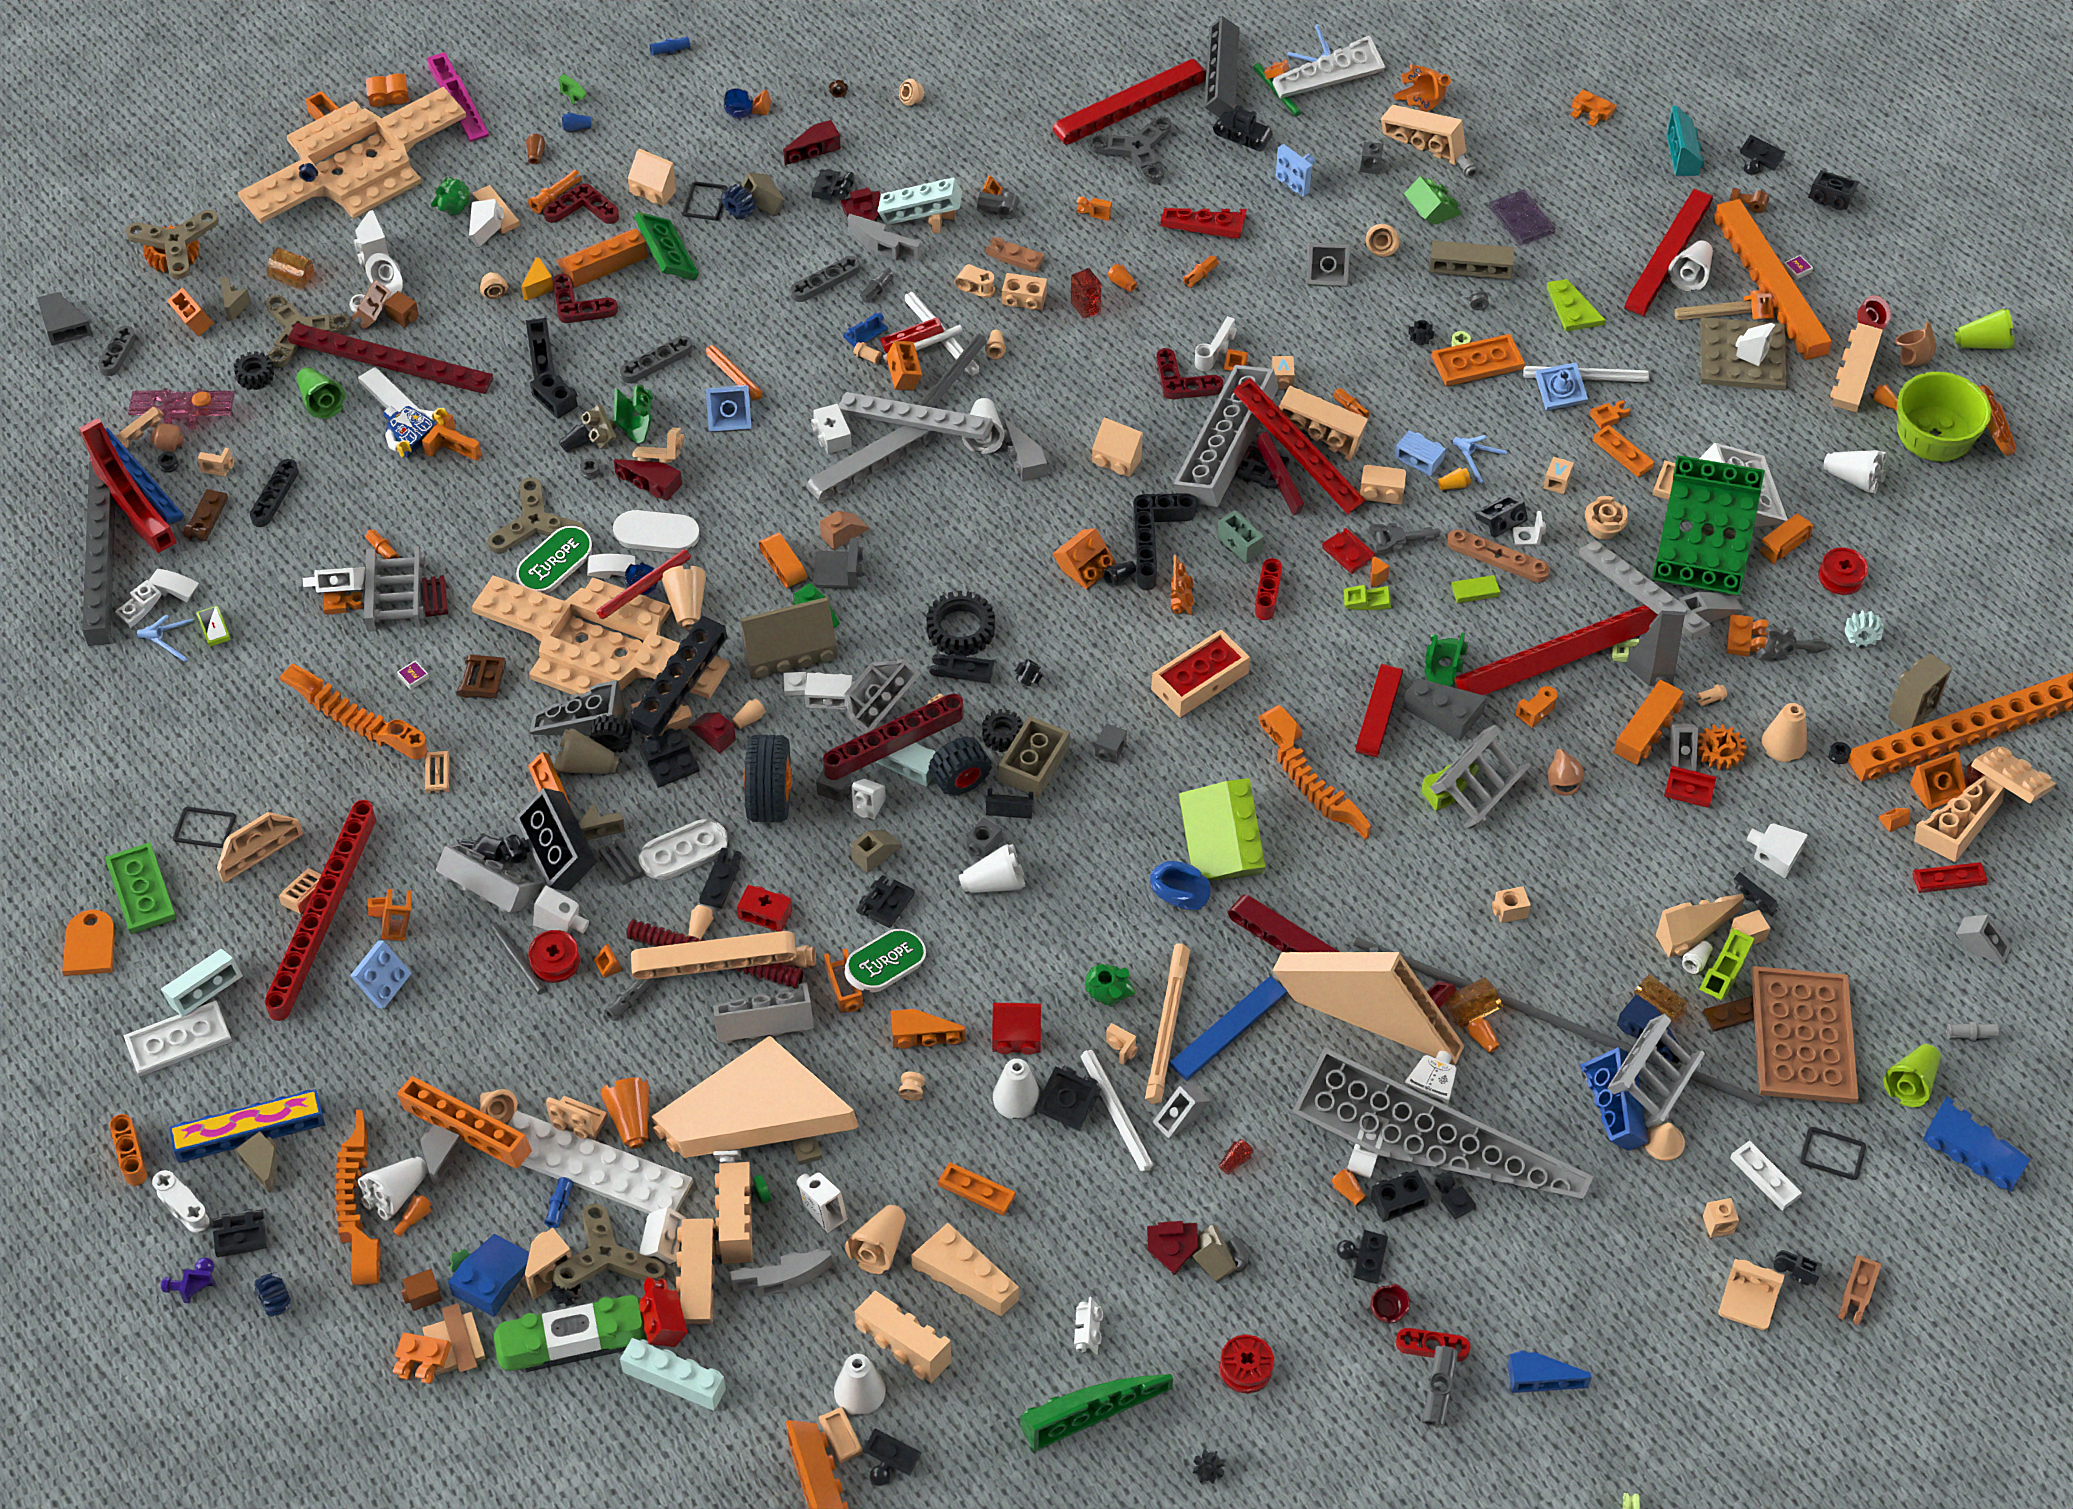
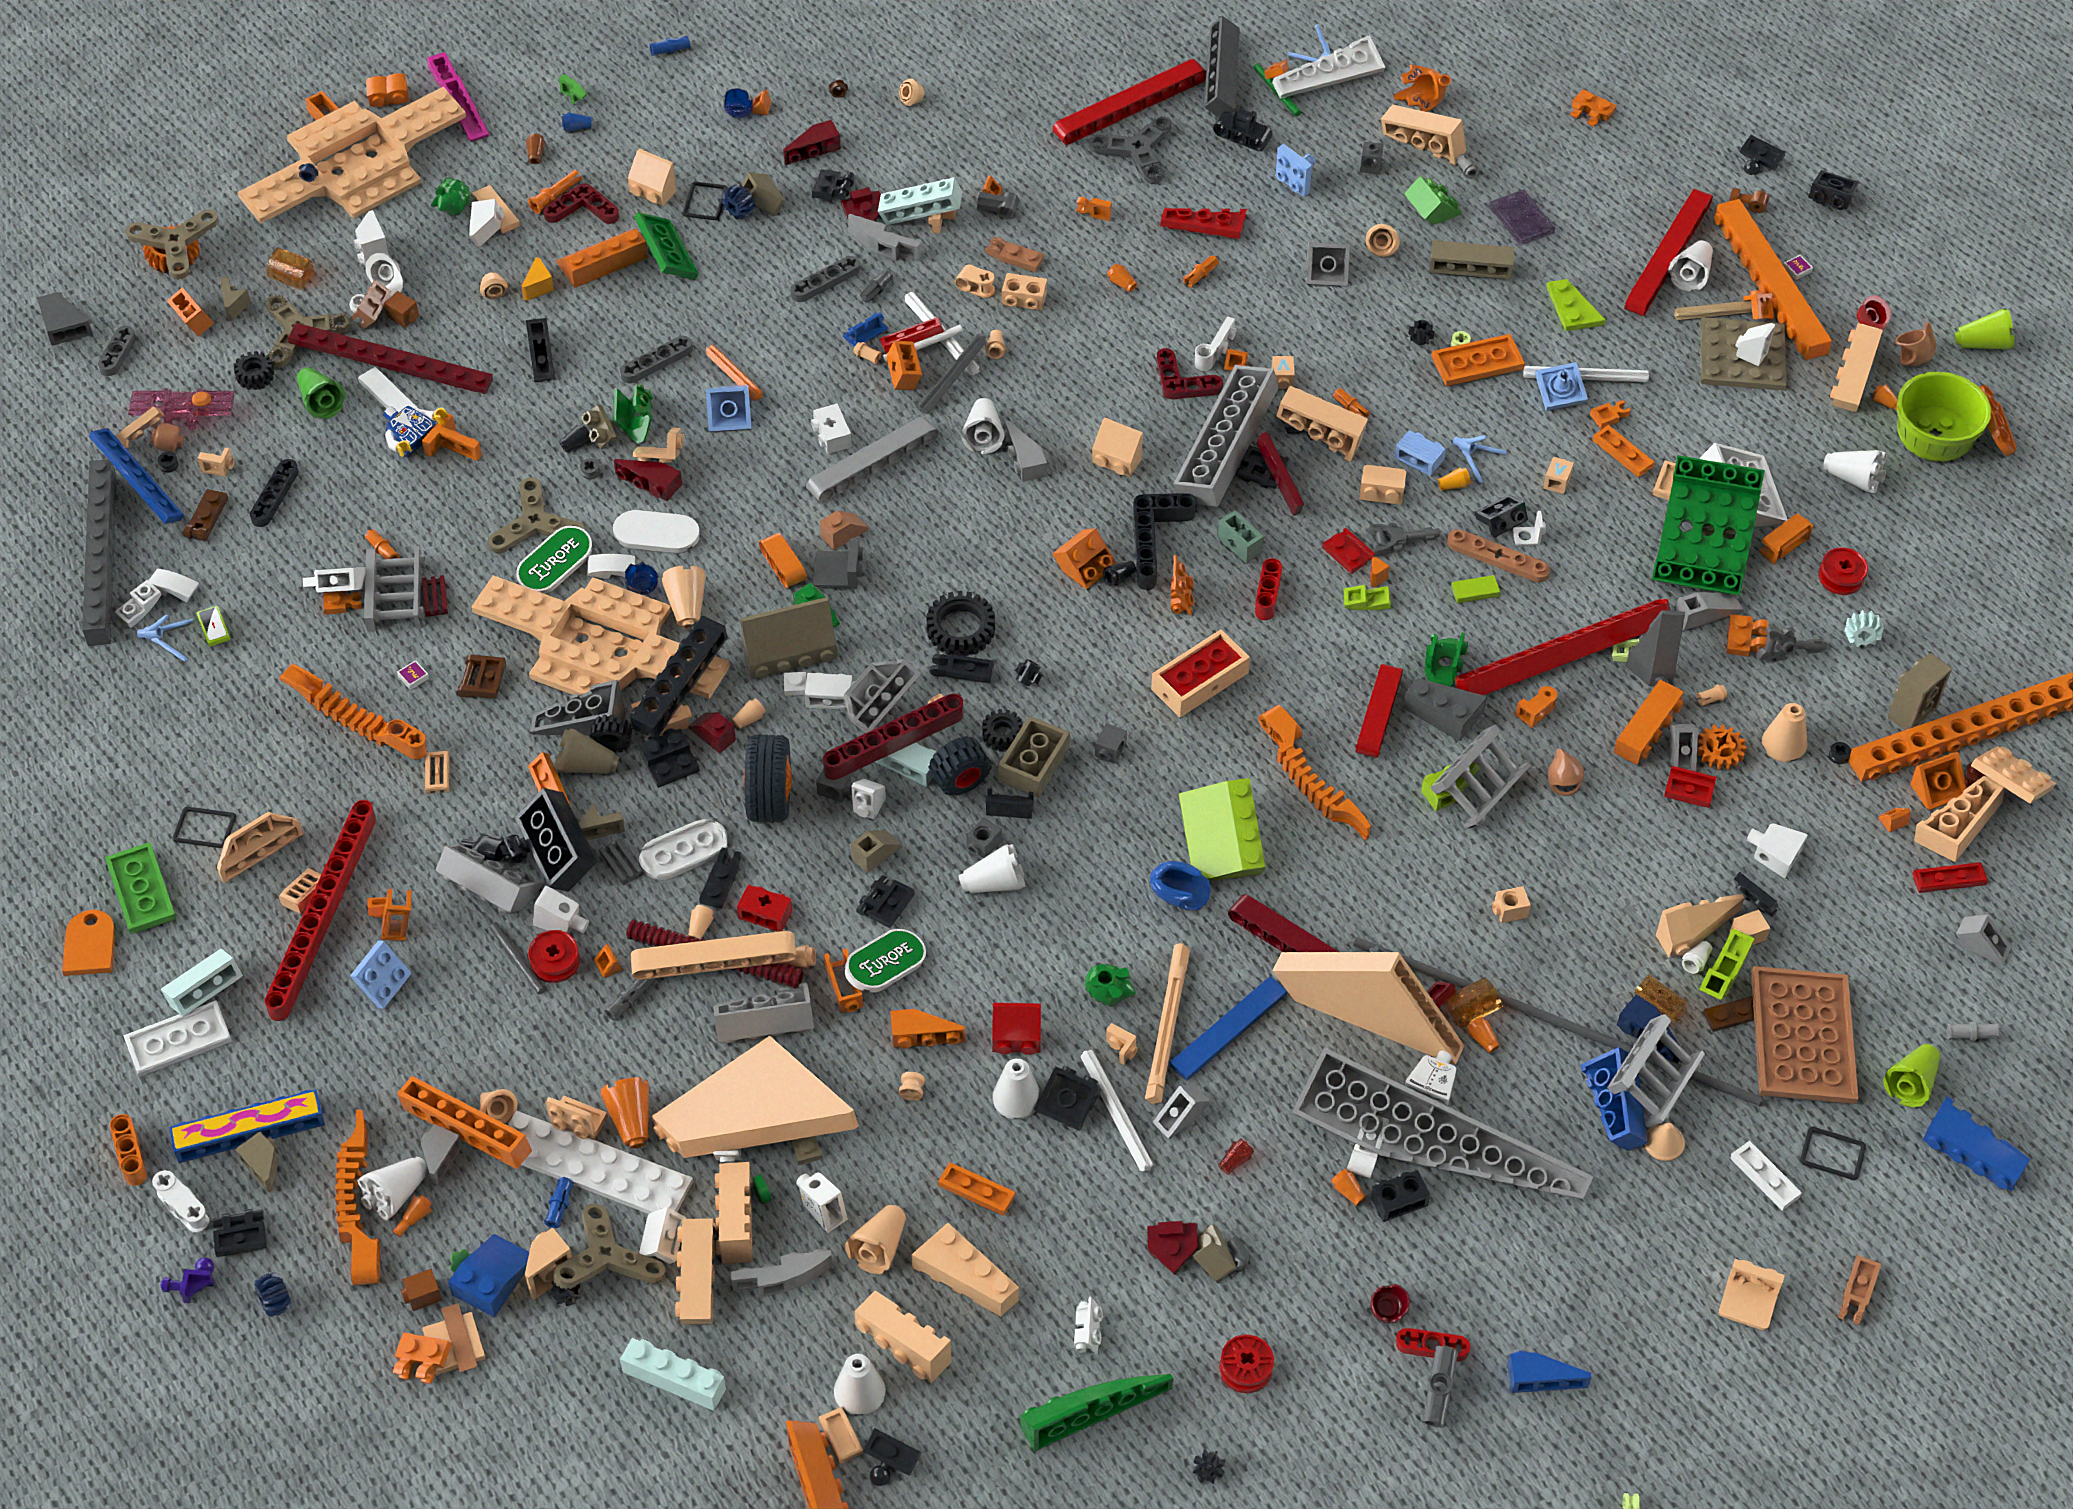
red arch [78,418,177,553] -> none
bright green piece [494,1295,648,1372] -> none
black brick [530,370,578,419] -> none
dark red beam [553,274,618,323] -> none
red axle [596,549,691,619] -> none
red brick [639,1277,688,1348] -> none
light grey plate [838,392,994,440] -> none
clear red brick [1071,268,1102,319] -> none
red plate [1233,378,1365,515] -> none
black plate [1336,1229,1388,1284] -> none
black plate [1434,1173,1476,1220] -> none
dark grey bush [1470,291,1489,310] -> none
light grey plate [1579,540,1711,640] -> none
light nougat cone [1585,496,1628,540] -> none
teal slope [1666,105,1704,176] -> none
light nougat brick [1703,1198,1739,1238] -> none
black plate [1773,1250,1822,1286] -> none

